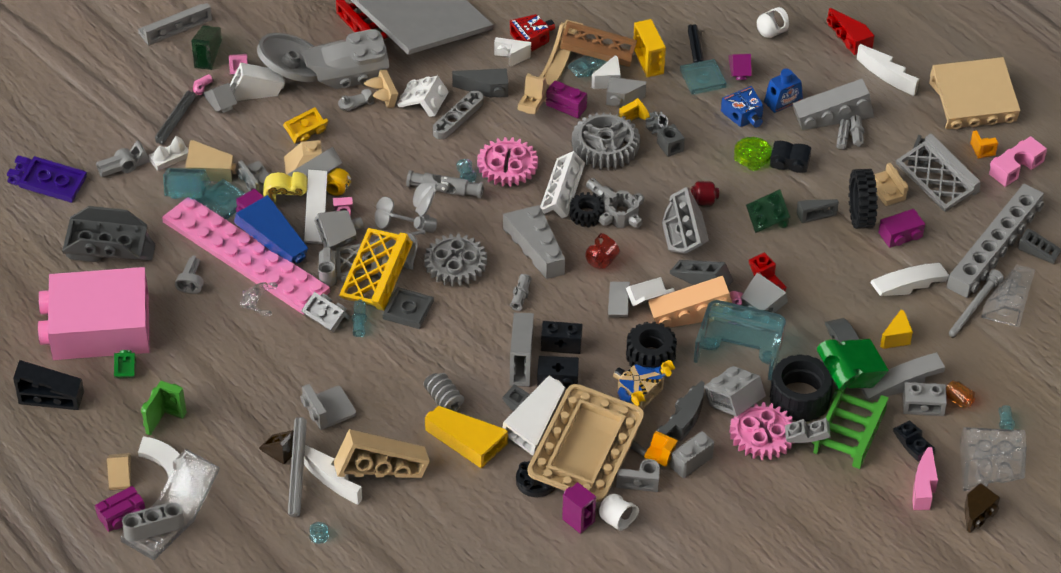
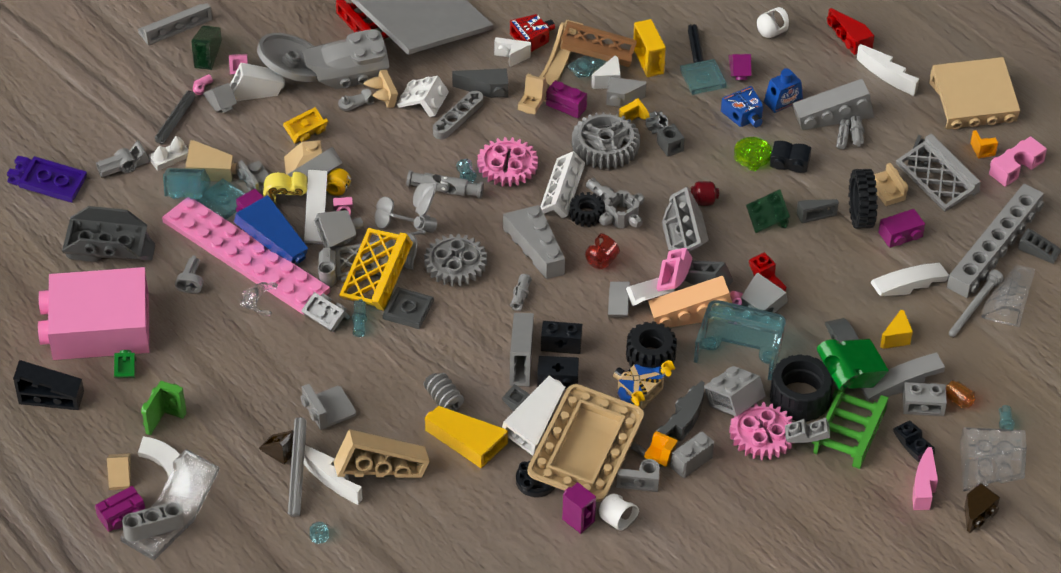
none -> bright pink slope [657,248,692,292]

